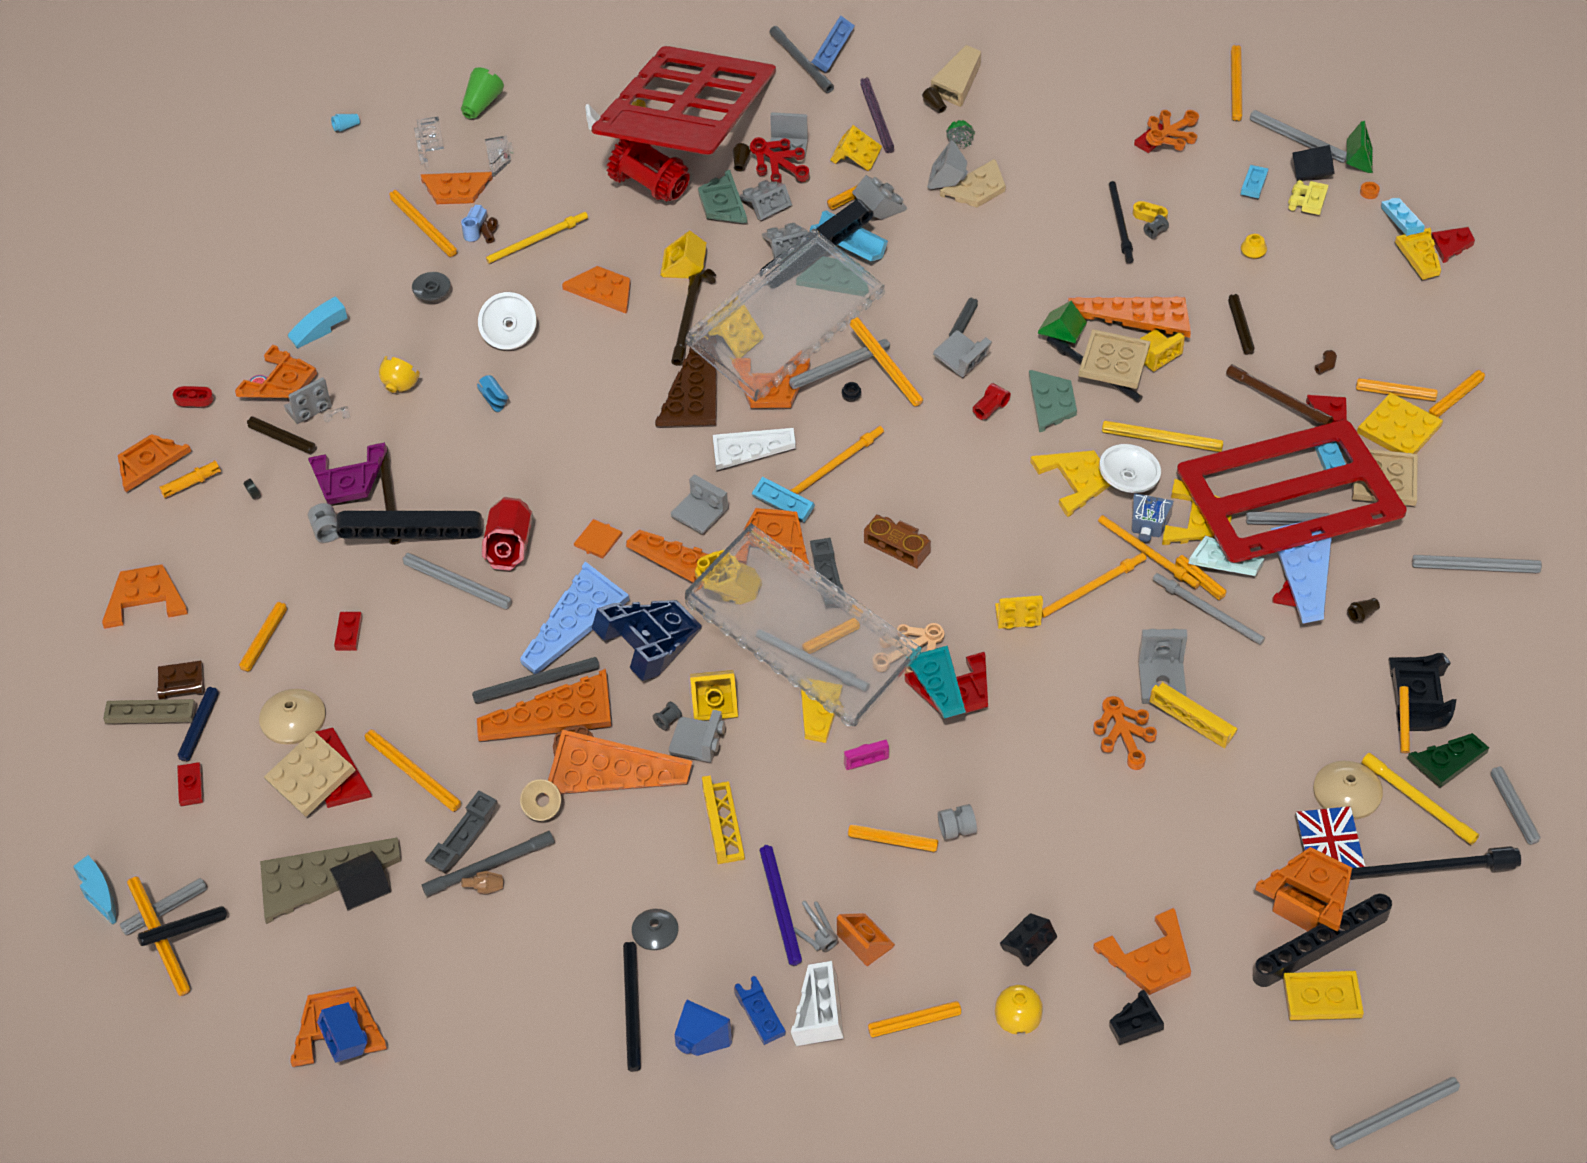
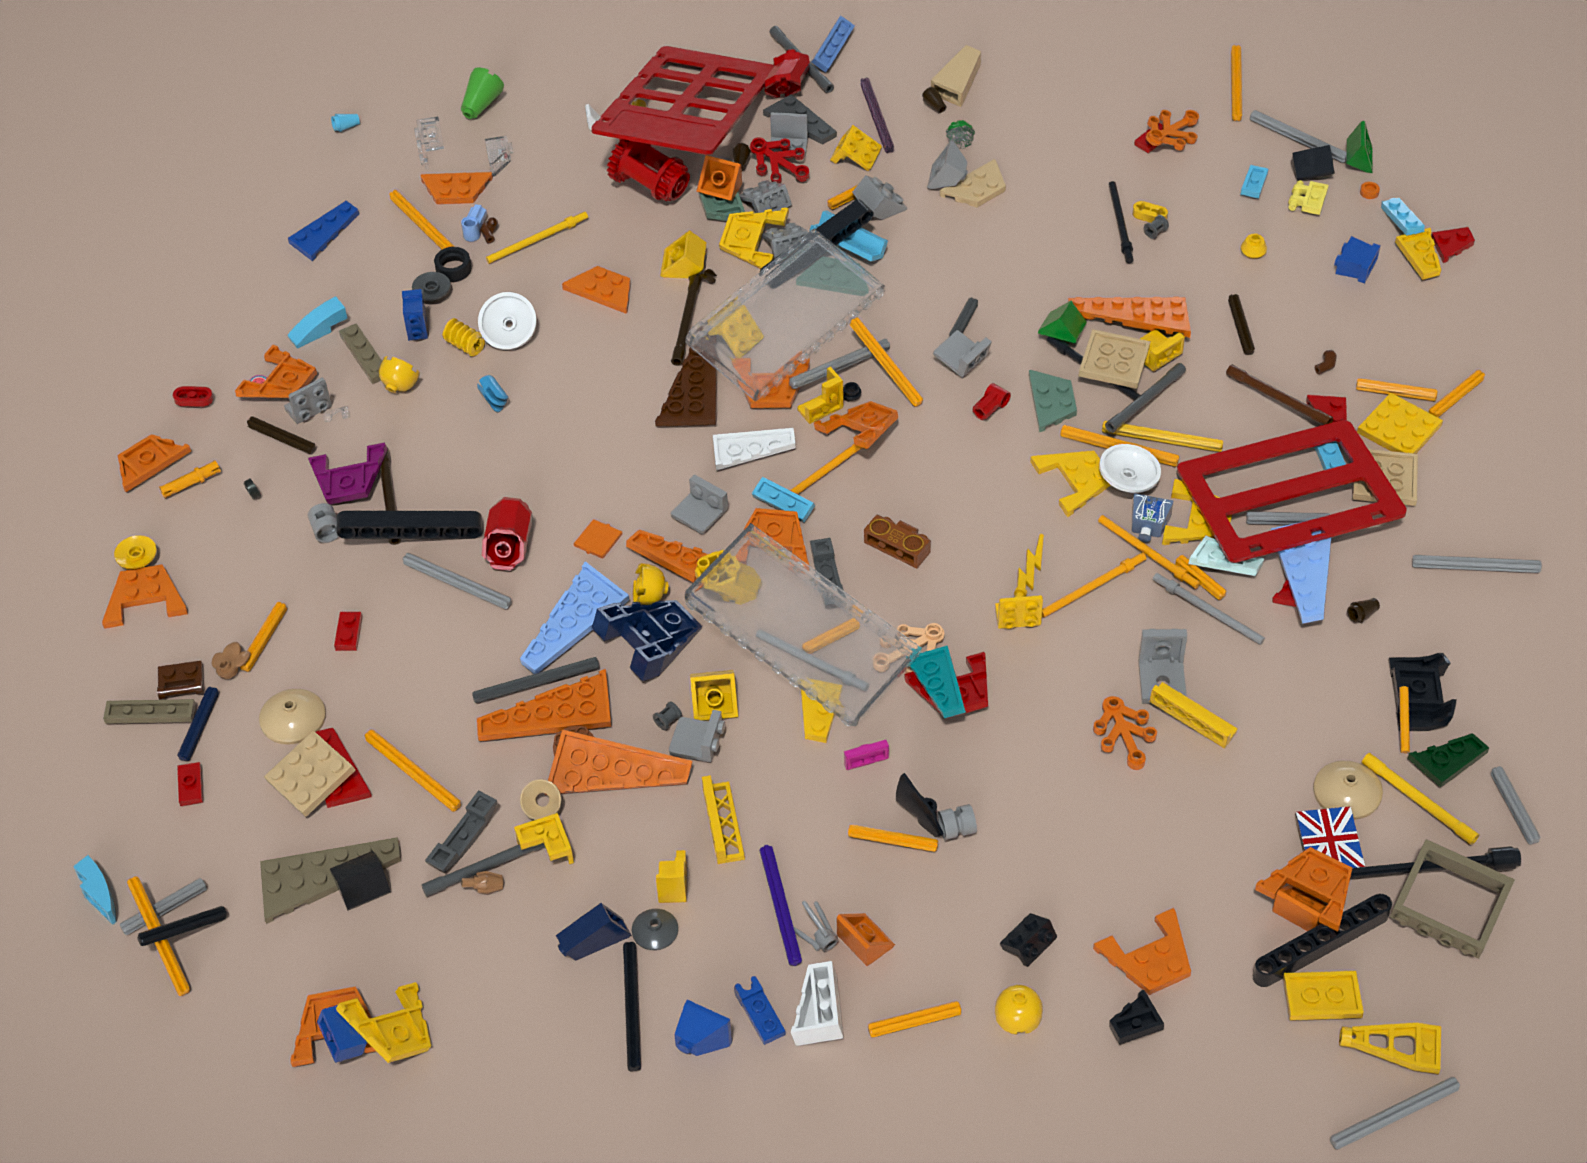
none -> yellow dish [114,535,157,569]
none -> medium nougat plate [212,642,251,679]
none -> blue wing [288,200,359,262]
none -> yellow wing [336,982,431,1063]
none -> dark tan plate [339,323,382,384]
none -> blue hips [402,289,428,341]
none -> black tyre [434,247,472,282]
none -> yellow piece [442,318,485,356]
none -> yellow panel [514,813,574,864]
none -> dark blue slope [556,903,632,960]
none -> yellow cylinder [633,563,668,605]
none -> yellow panel [656,850,687,903]
none -> orange slope [696,155,742,201]
none -> yellow wing [719,208,789,269]
none -> dark grey wing [763,94,837,145]
none -> red brick [764,49,810,98]
none -> yellow panel [797,367,843,424]
none -> orange wing [814,401,899,449]
none -> black panel [896,773,944,837]
none -> yellow piece [1014,534,1044,597]
none -> light orange axle [1060,425,1179,467]
none -> dark grey piece [1105,363,1186,433]
none -> blue hips [1334,236,1381,284]
none -> yellow plate [1339,1023,1441,1074]
none -> dark tan window [1390,839,1515,959]

